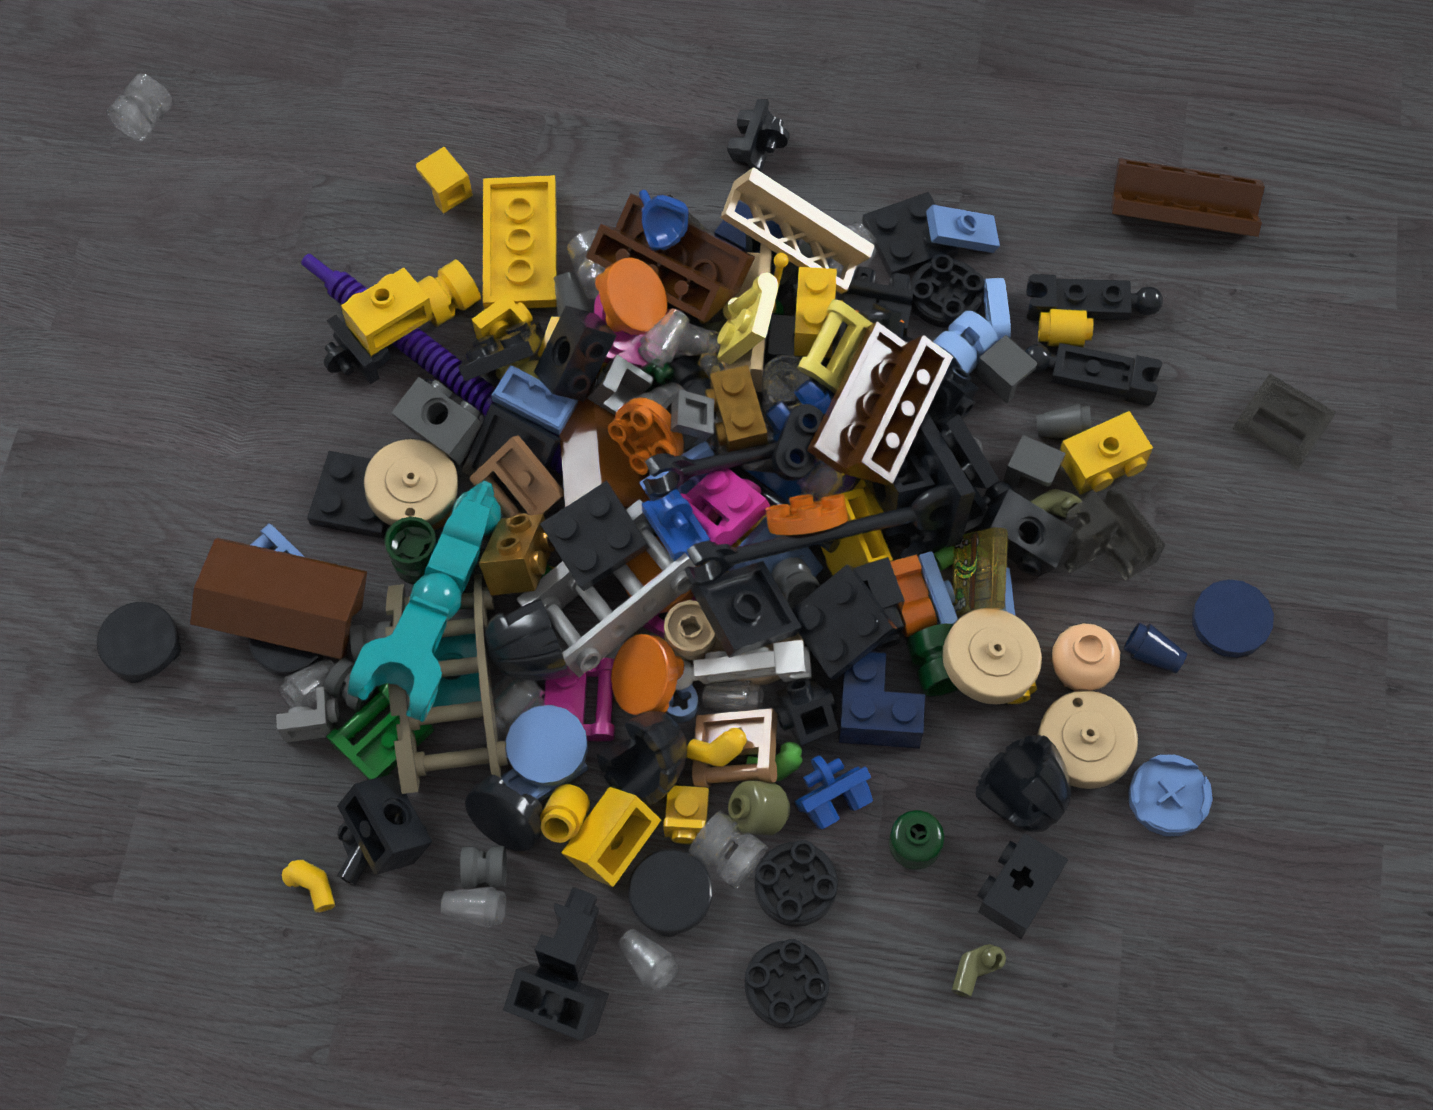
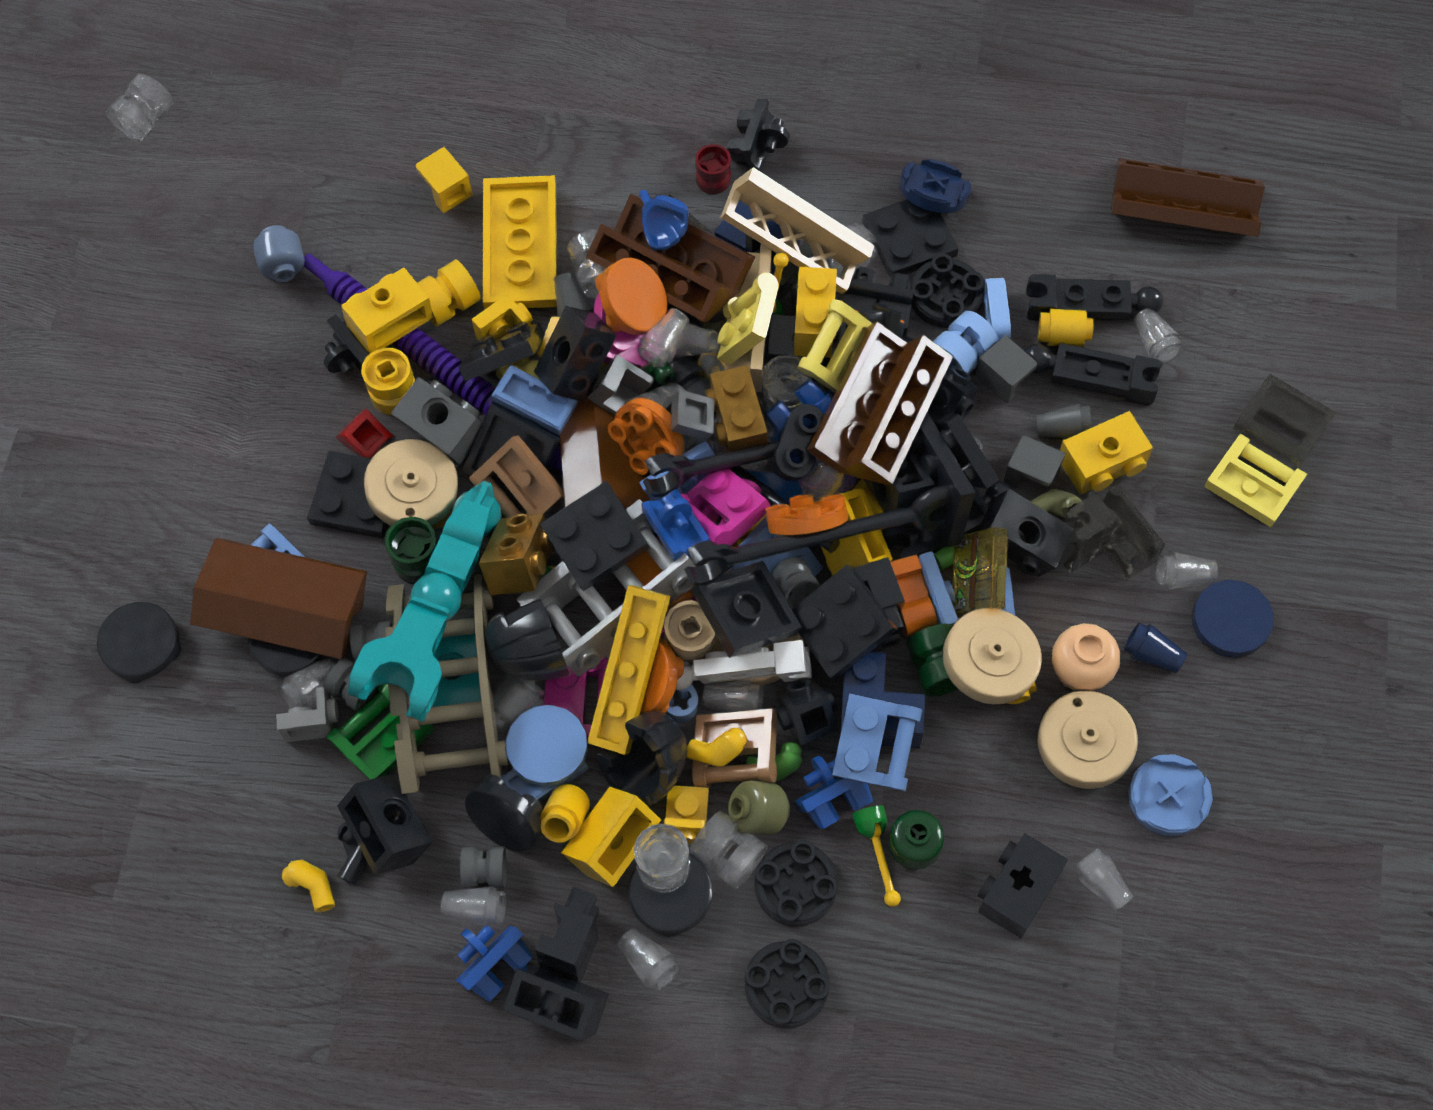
medium blue plate [926,205,1000,253] -> none
olive arm [951,944,1006,998] -> none
black hair [976,735,1071,833] -> none
none -> sand blue head [253,225,305,282]
none -> red slope [335,408,393,458]
none -> yellow wheel [361,348,415,415]
none -> blue hips [455,924,533,1002]
none -> yellow plate [587,585,671,755]
none -> clear wheel [634,824,691,893]
none -> dark red wheel [695,144,731,194]
none -> medium blue plate [832,694,922,791]
none -> hinge [852,805,901,907]
none -> dark blue tile [899,159,971,213]
none -> clear cone [1073,847,1134,912]
none -> clear cone [1135,309,1183,364]
none -> clear cone [1155,551,1218,590]
none -> light yellow plate [1204,434,1307,527]

